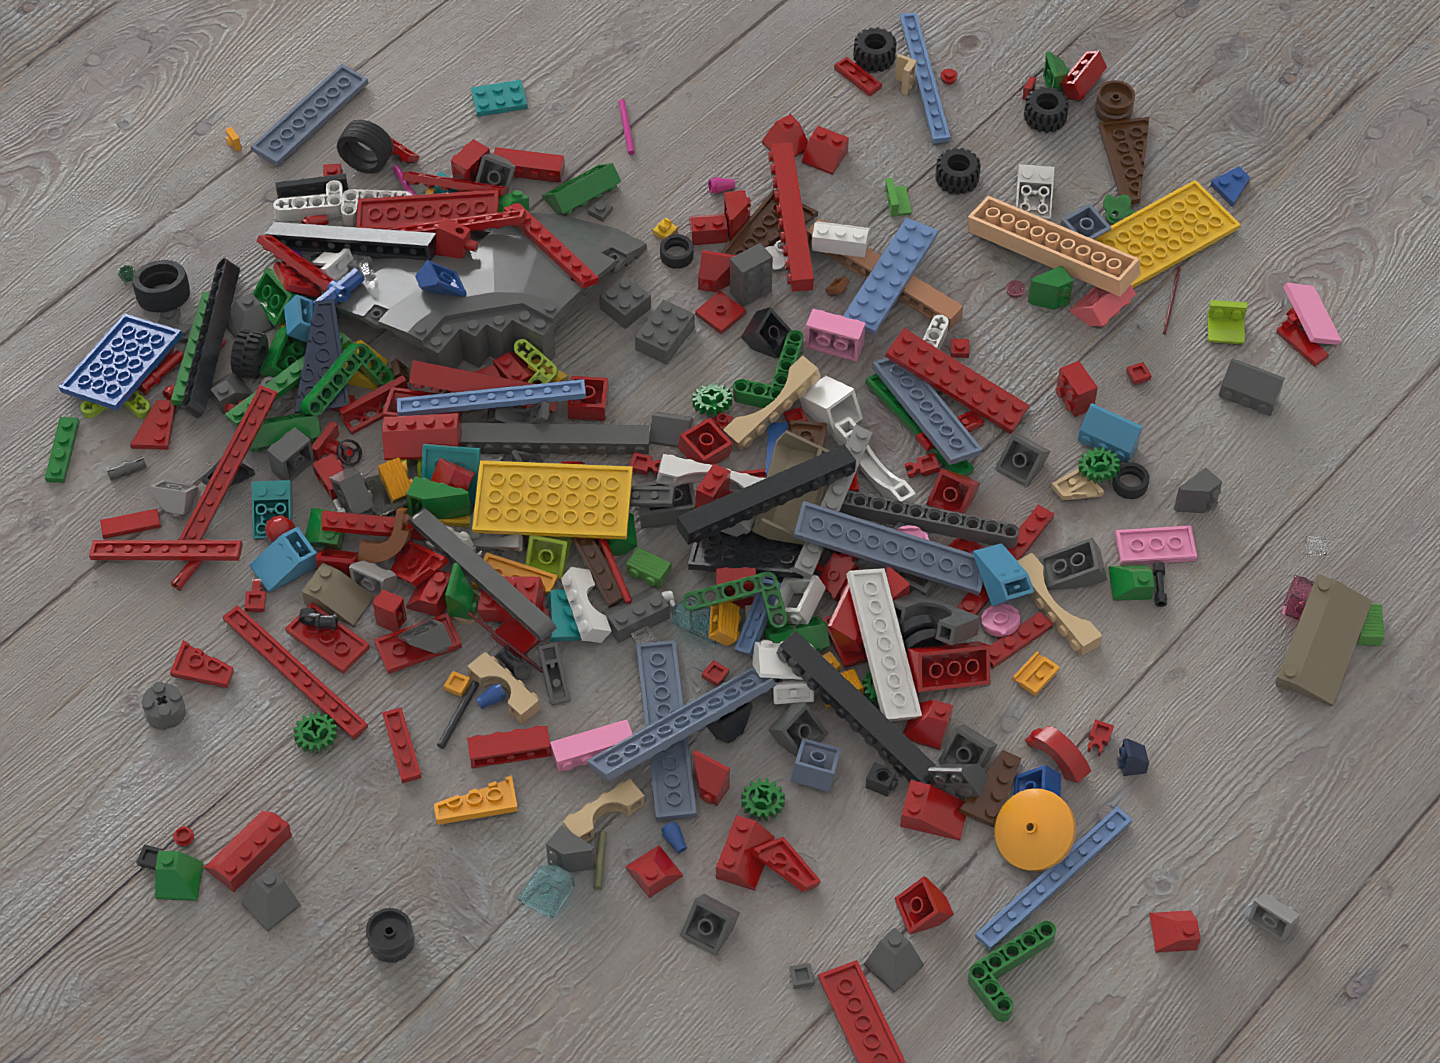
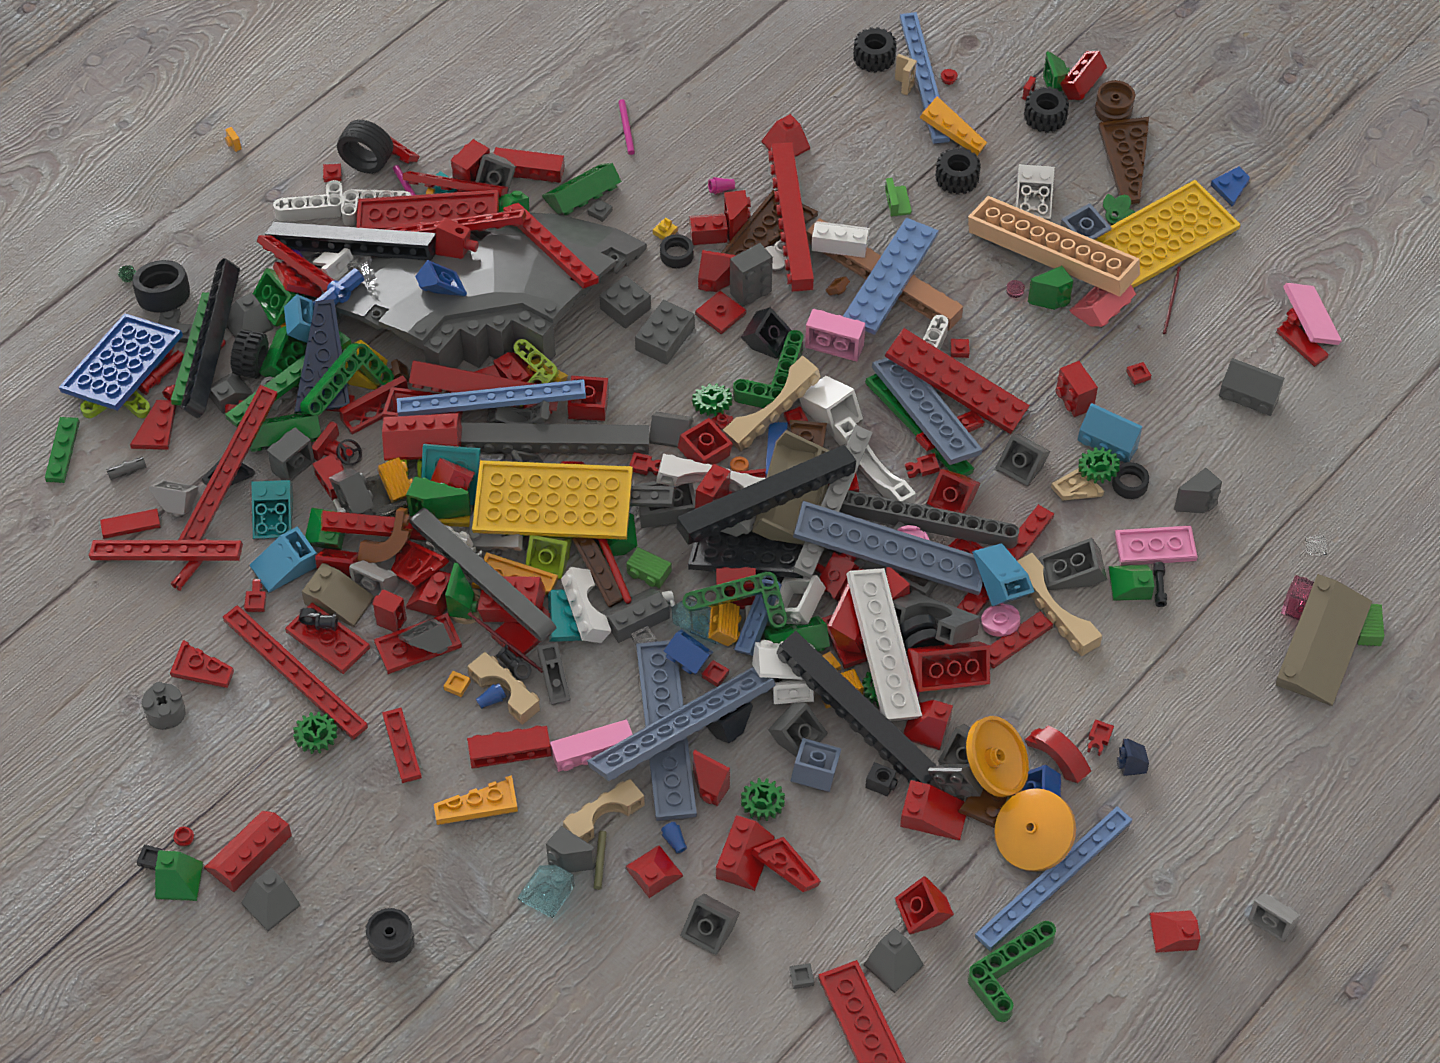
sand blue plate [251,64,368,166] -> none
red hair [265,515,295,543] -> none
black plate [275,174,348,199] -> none
red cone [301,214,329,225] -> none
black bar [437,680,479,749] -> none
teal plate [471,79,528,117] -> none
red slope [802,126,849,175] -> none
red tile [834,56,882,96] -> none
light orange plate [1012,651,1060,696] -> none
lime bracket [1207,300,1247,344] -> none
none -> blue slope [664,629,713,674]
none -> orange tile [730,456,749,472]
none -> light orange wing [920,96,987,156]
none -> light orange dish [966,716,1029,797]

